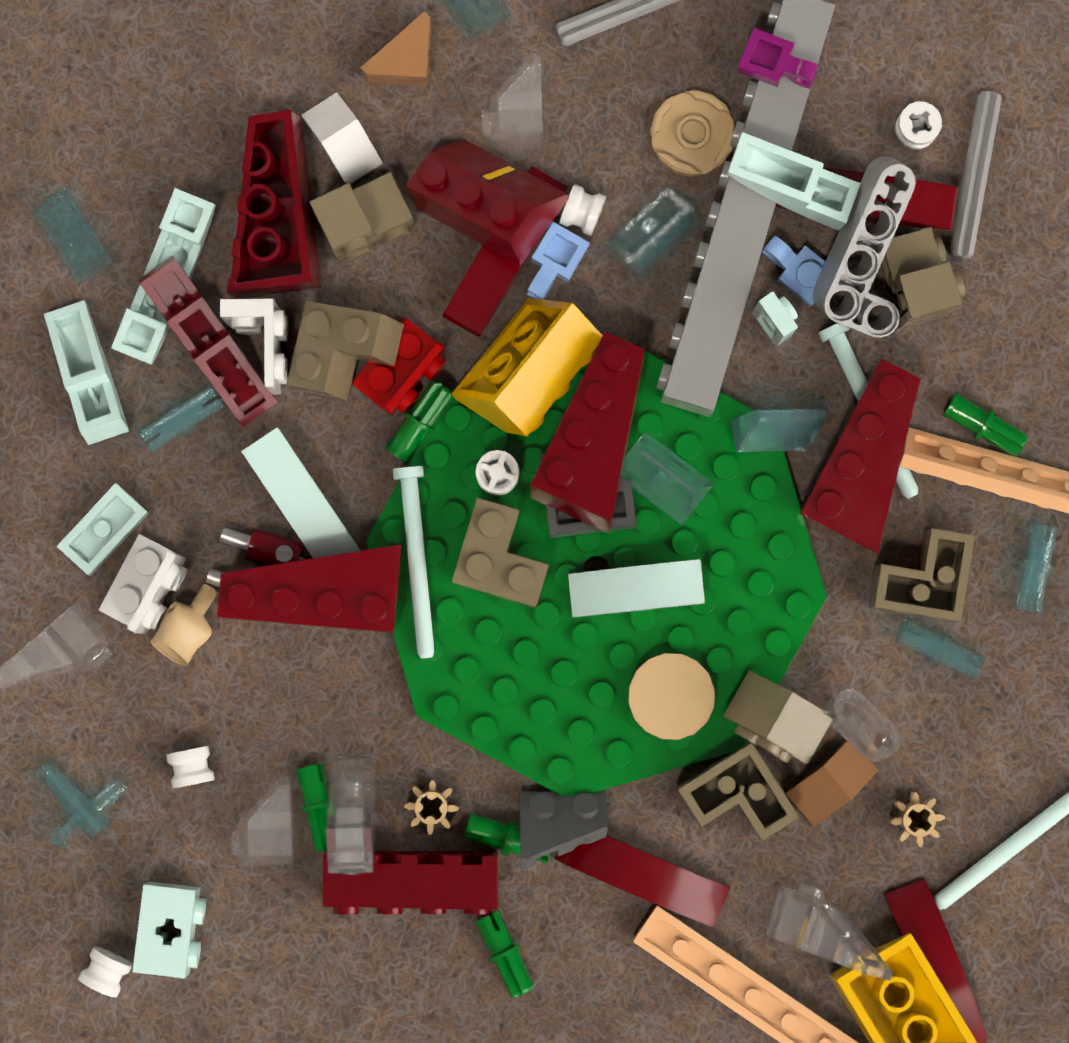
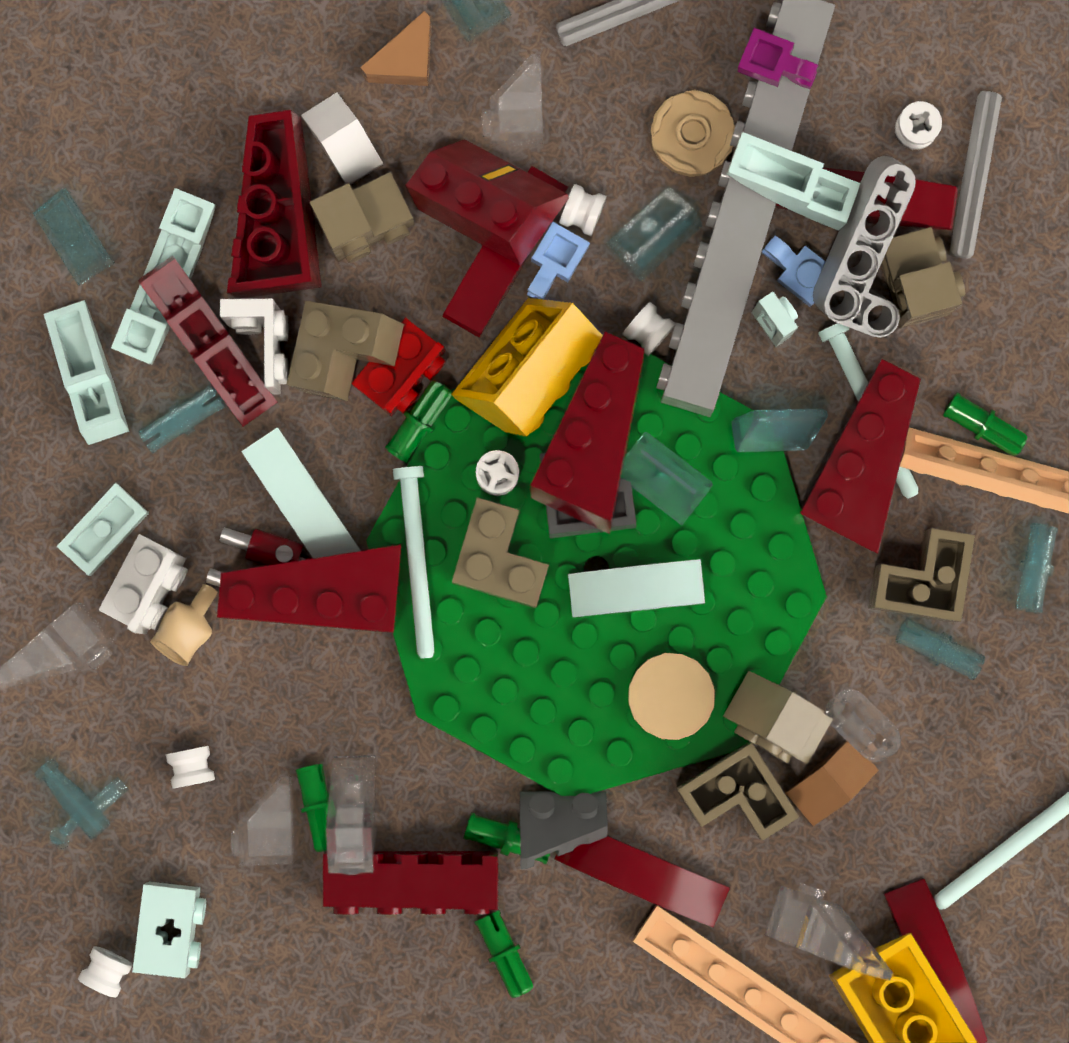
tan gear [404,780,459,835] -> none
tan gear [888,792,945,847] -> none
none -> white wheel [622,302,676,356]

